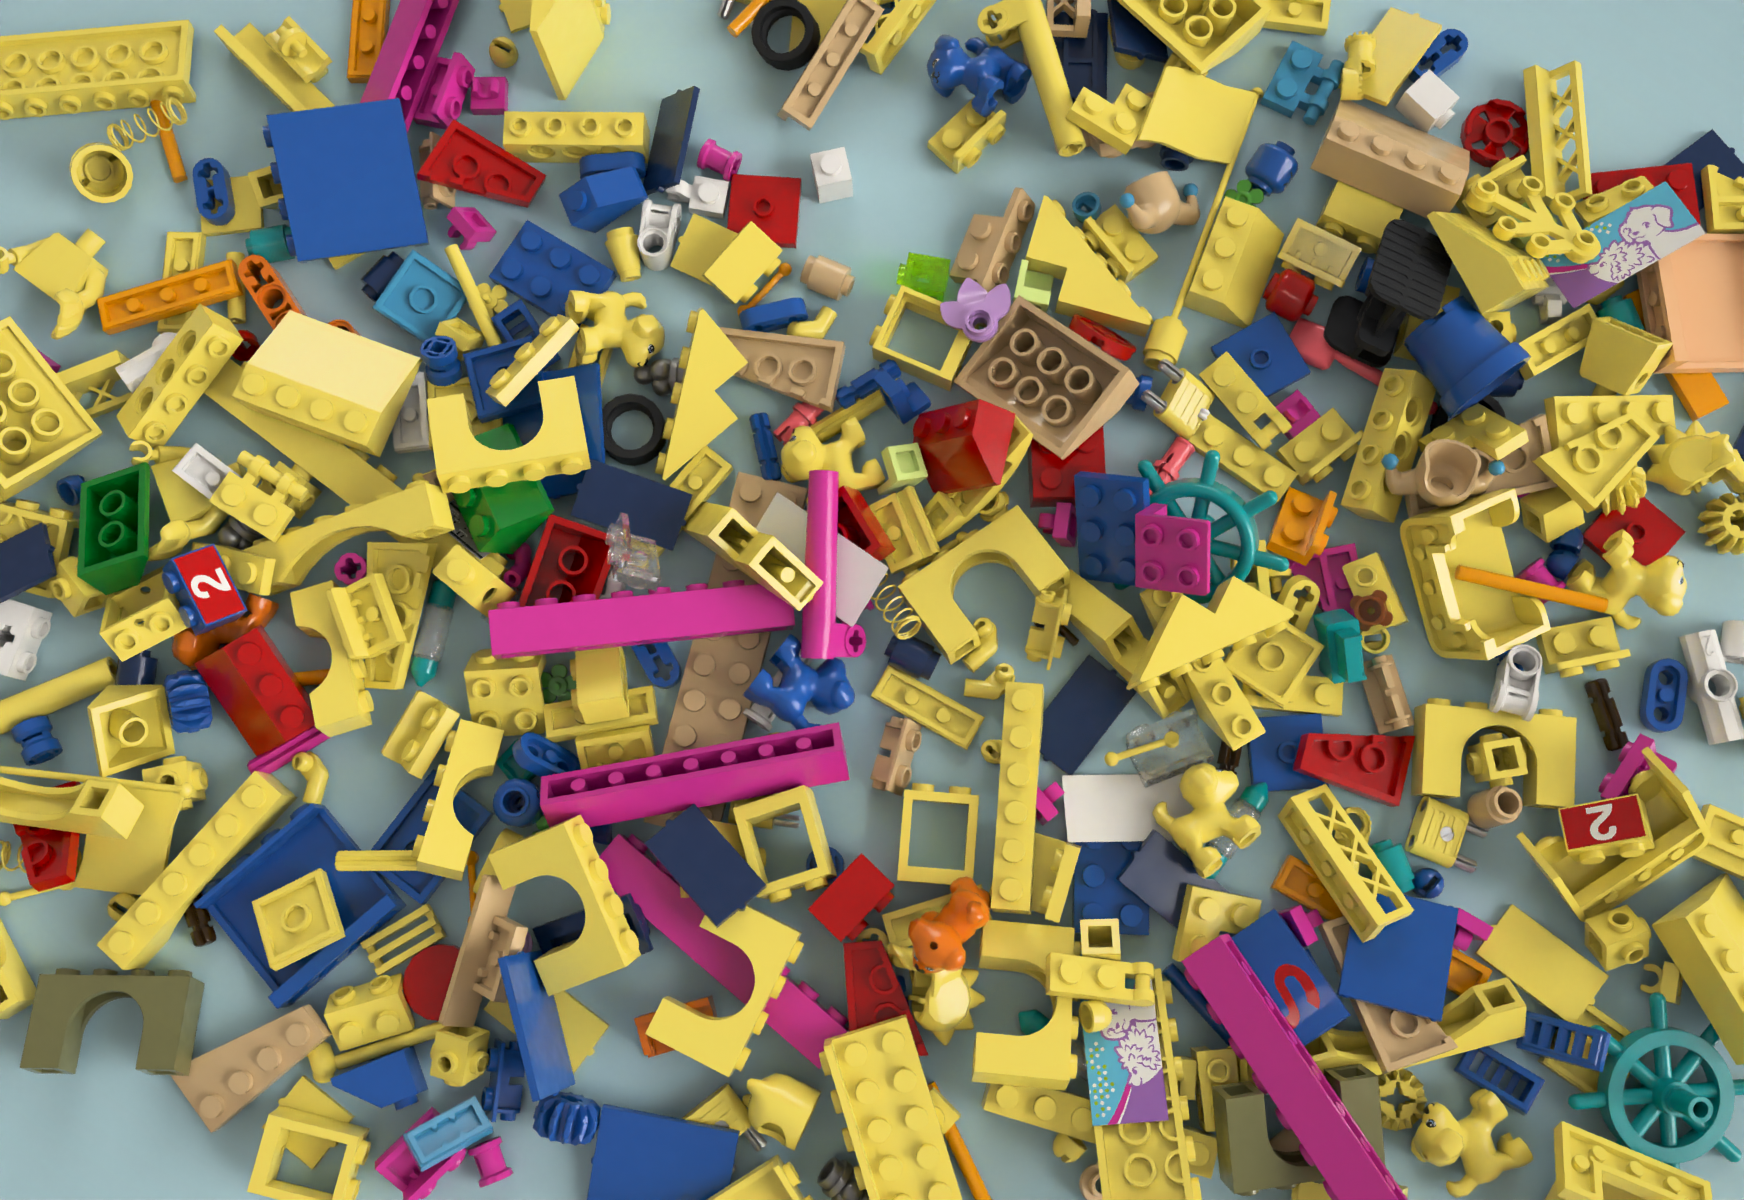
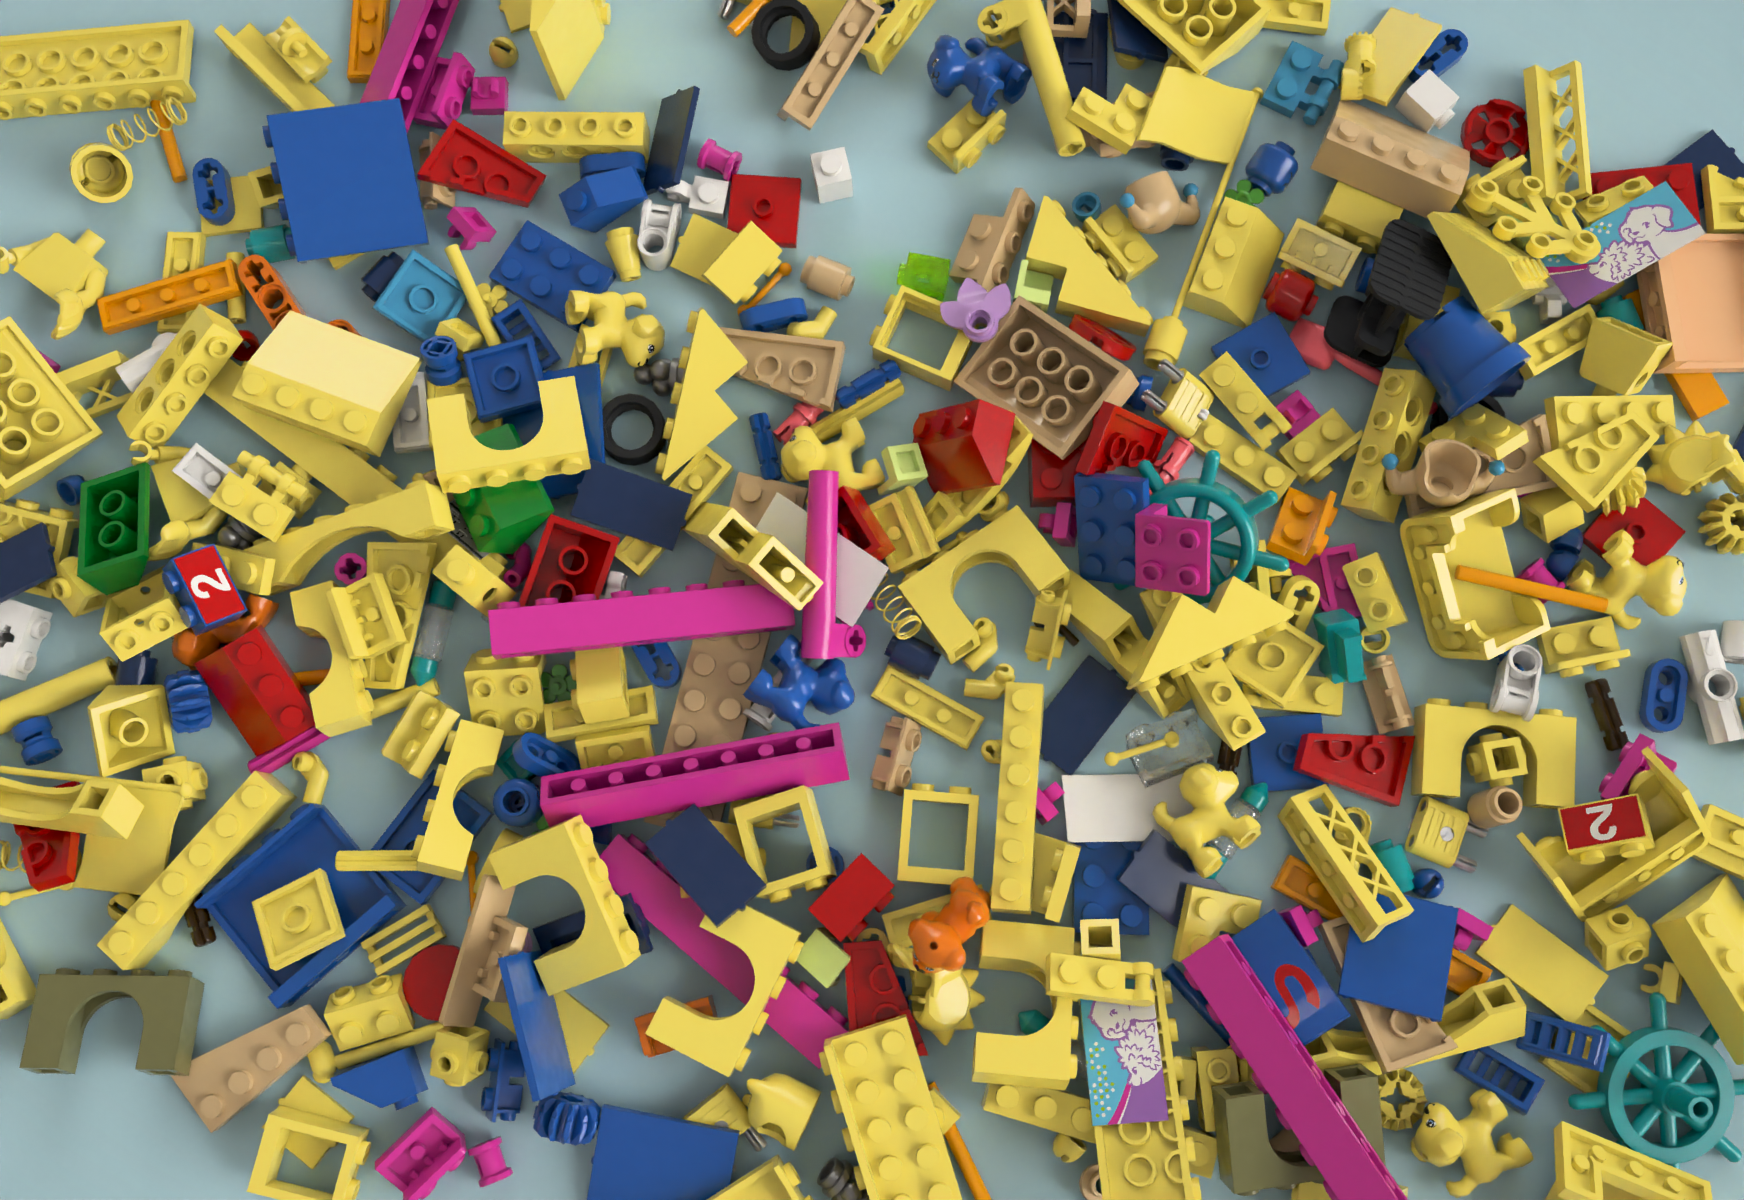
dark azure plate [403,1095,493,1172] -> none
light yellow plate [485,314,580,407] -> none
clear bracket [605,512,661,591] -> none
blue bracket [873,370,932,425] -> none
light yellow hinge [1079,1000,1112,1033] -> none
dark orange plate [1350,590,1393,631] -> none
none -> light yellow piece [370,678,441,720]
none -> yellowish green panel [796,927,851,988]
none -> red wing [1075,401,1168,475]

